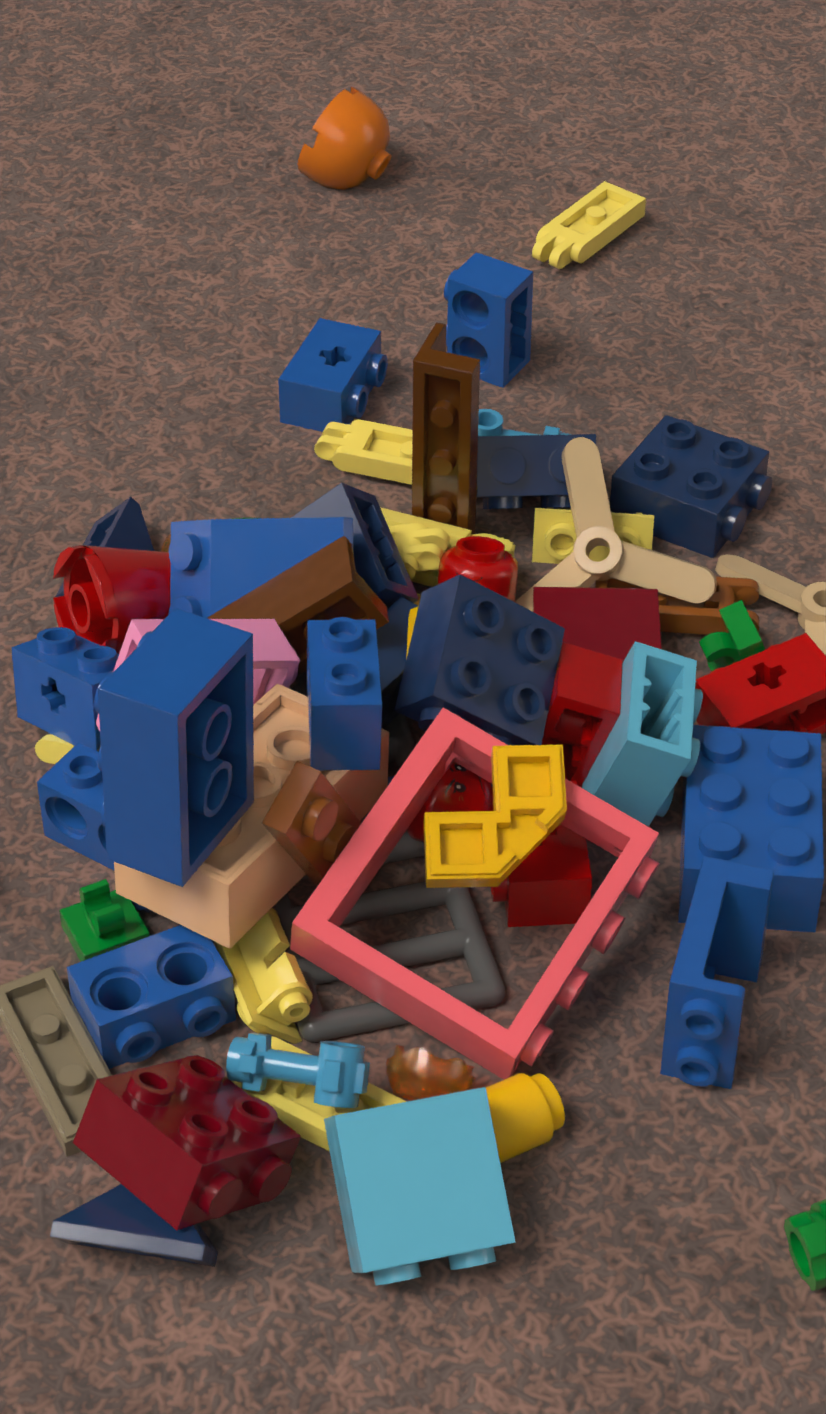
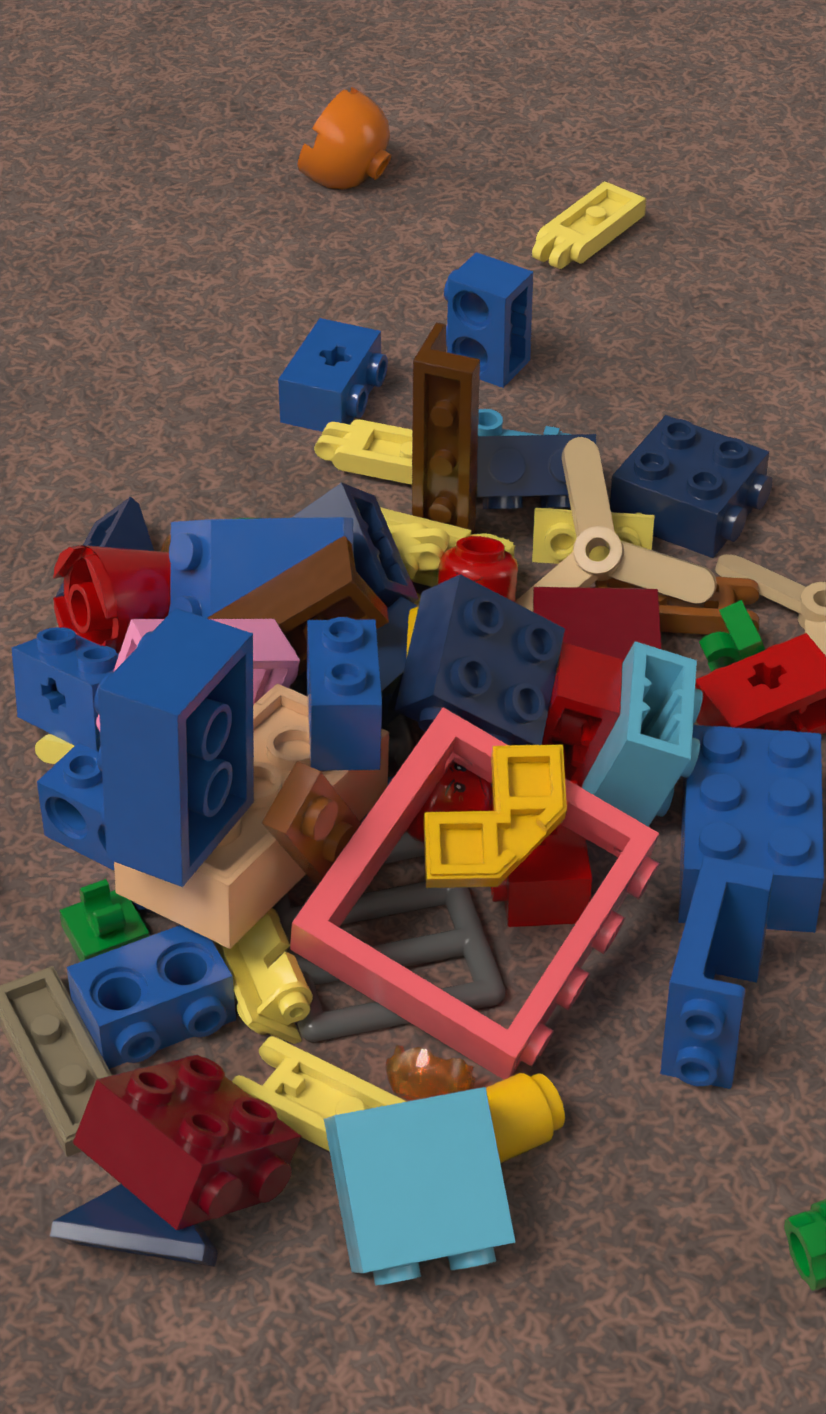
dark azure bar [226,1032,370,1108] -> none

